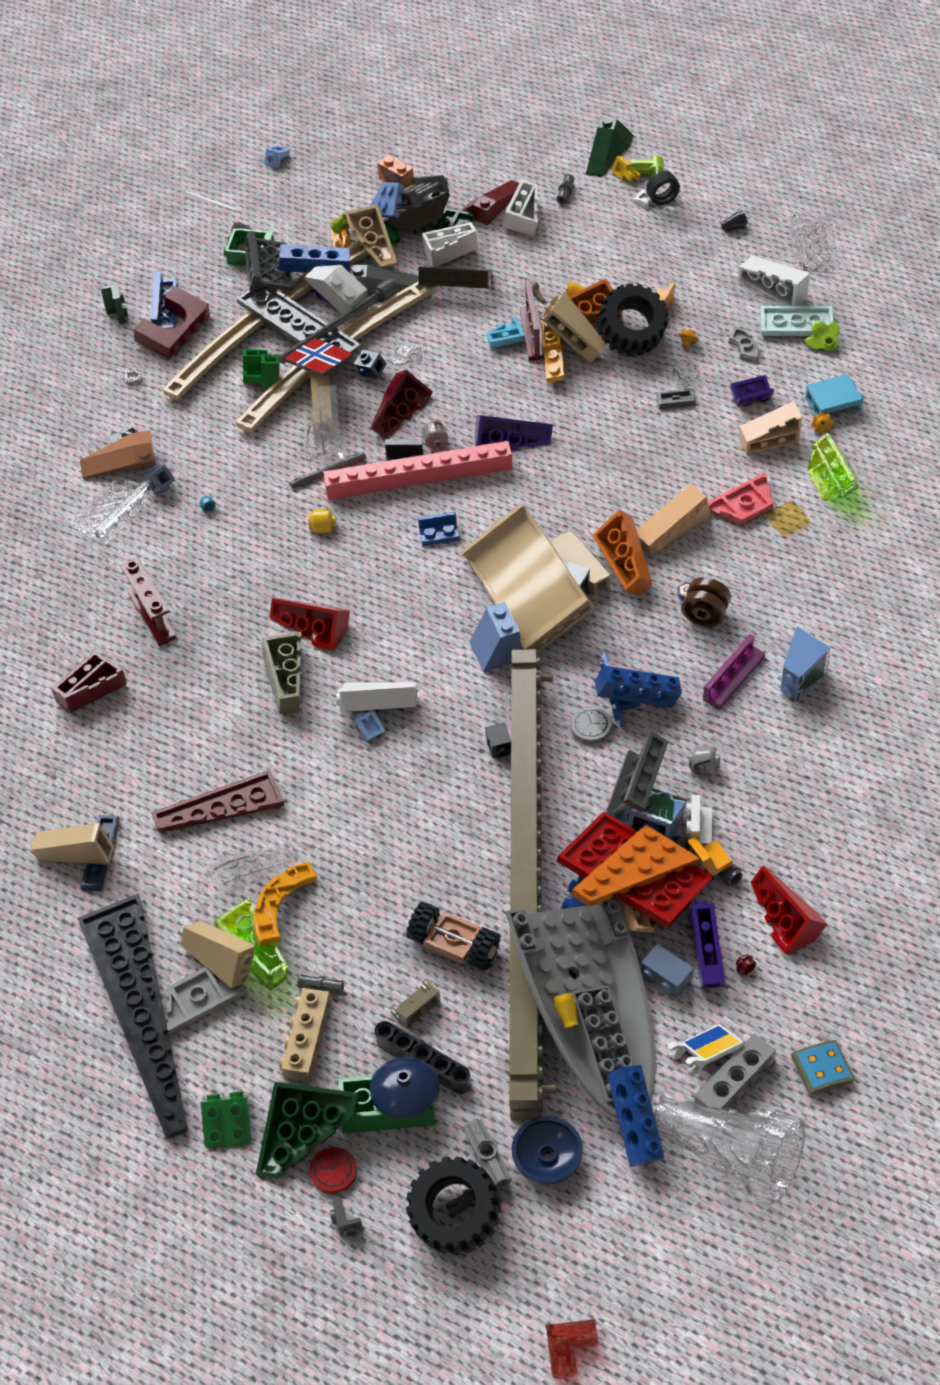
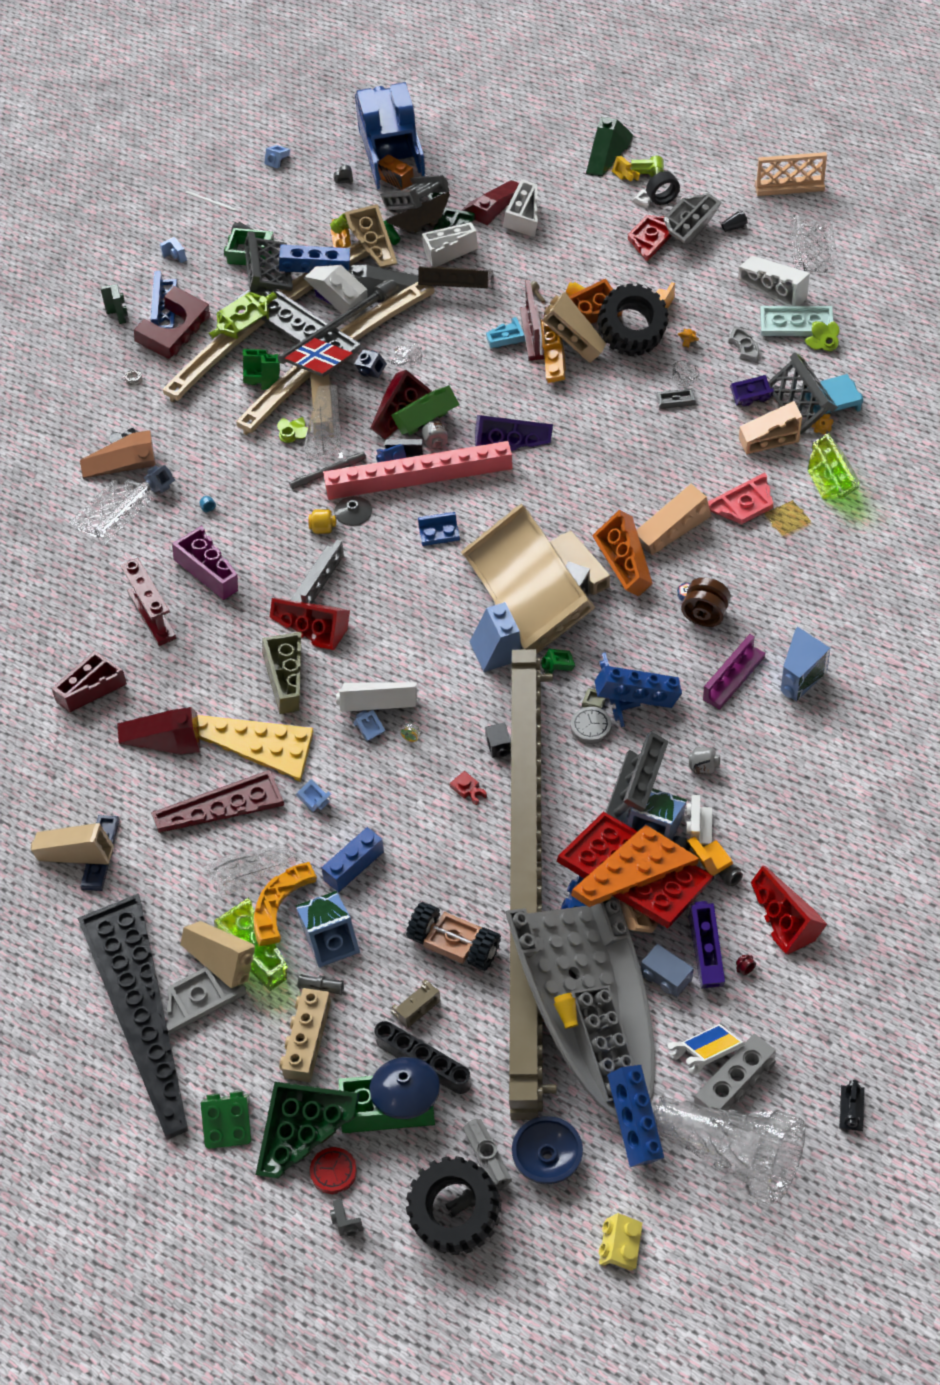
medium blue wing [370,182,404,218] -> none
clear red brick [546,1319,599,1379] -> none
dark grey pin [556,174,575,204] -> none
slope [791,1040,855,1095] -> none
none -> dark red wedge [117,707,201,755]
none -> light blue bracket [160,237,187,263]
none -> magenta wedge [172,525,238,600]
none -> yellow wing [198,715,314,782]
none -> lime plate [209,292,277,339]
none -> lime plate [277,417,313,443]
none -> fence [290,540,344,604]
none -> light blue bracket [295,779,331,812]
none -> medium blue slope [295,891,360,968]
none -> blue brick [321,827,384,893]
none -> dark grey tile [333,165,353,184]
none -> dark grey dish [334,496,372,526]
none -> blue piece [355,82,426,190]
none -> blue bracket [376,444,406,463]
none -> bright green wedge [391,385,460,435]
none -> tile [400,723,422,743]
none -> red plate [450,770,487,805]
none -> green bracket [541,649,575,674]
none -> olive tile [582,688,607,709]
none -> light yellow bracket [599,1213,643,1271]
none -> red wing [628,215,672,261]
none -> light grey wedge [664,193,722,245]
none -> light nougat fence [755,152,827,196]
none -> dark grey fence [768,352,838,435]
none -> black hinge [839,1080,865,1131]

